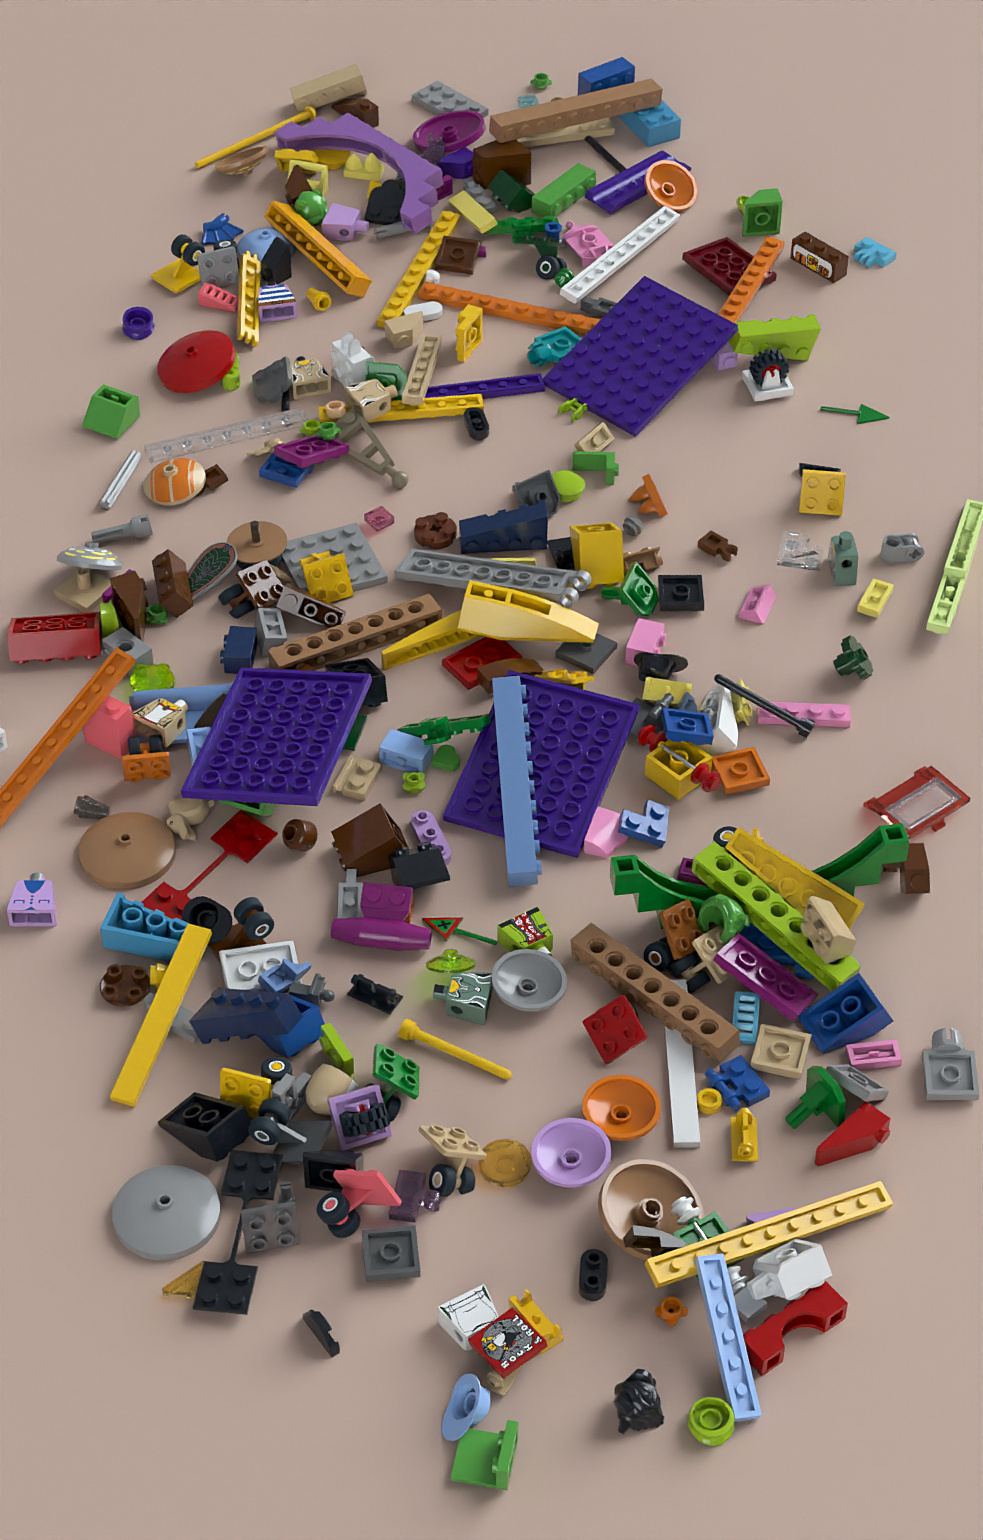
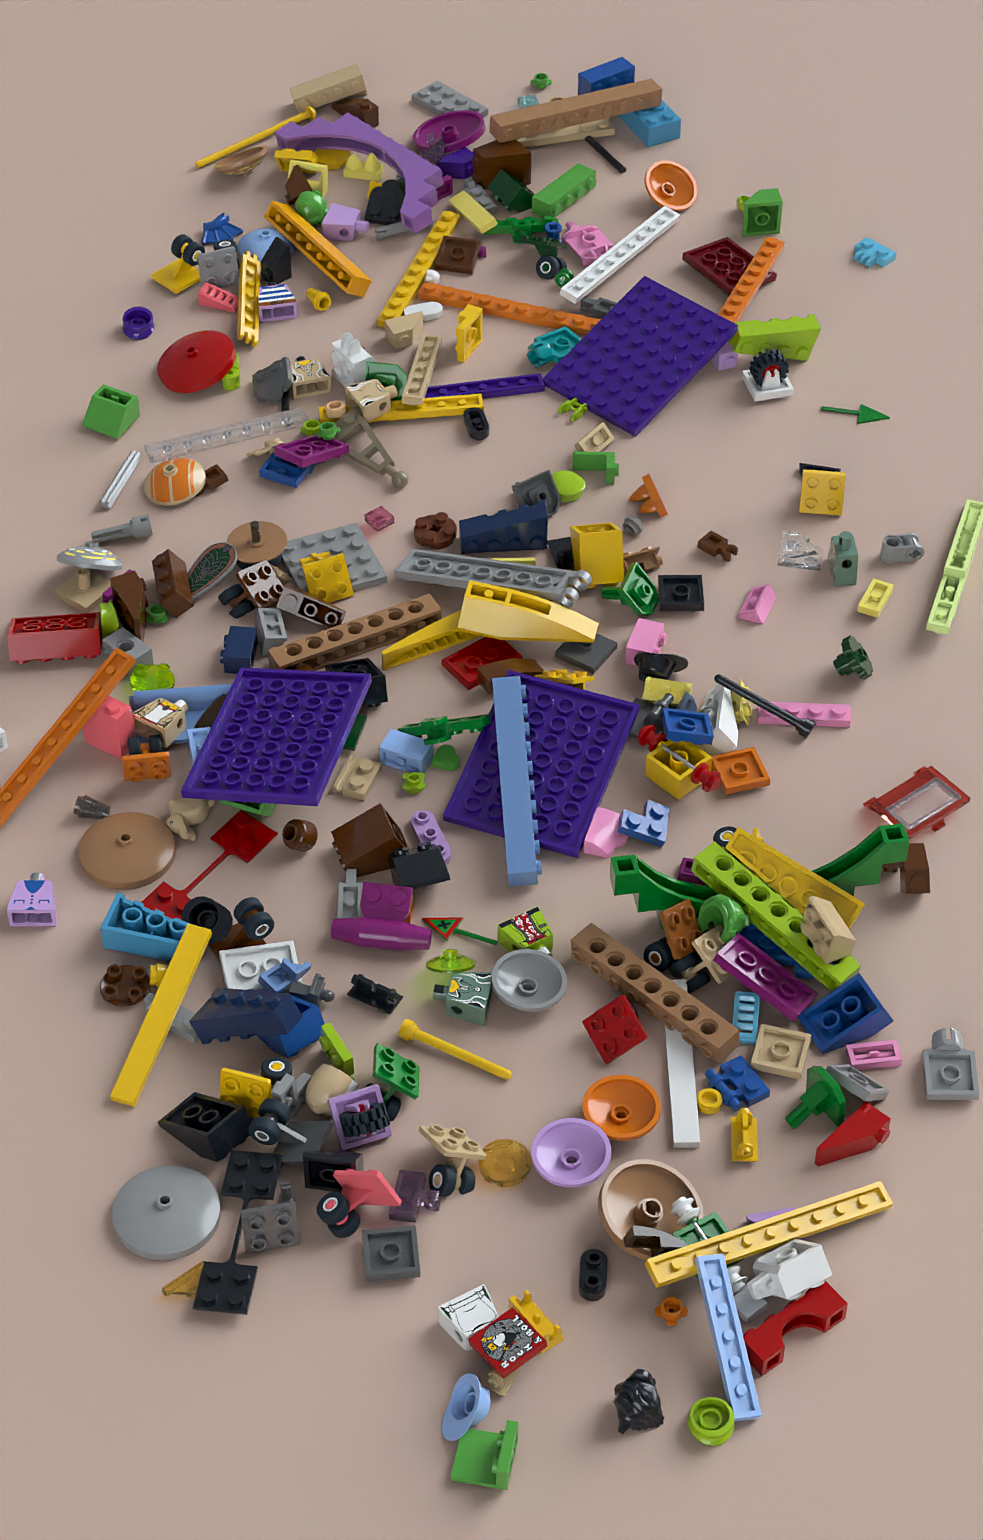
black tile [302,1309,340,1358] -> none
dark purple plate [585,150,691,214] -> none
reddish brown brick [790,232,849,283] -> none

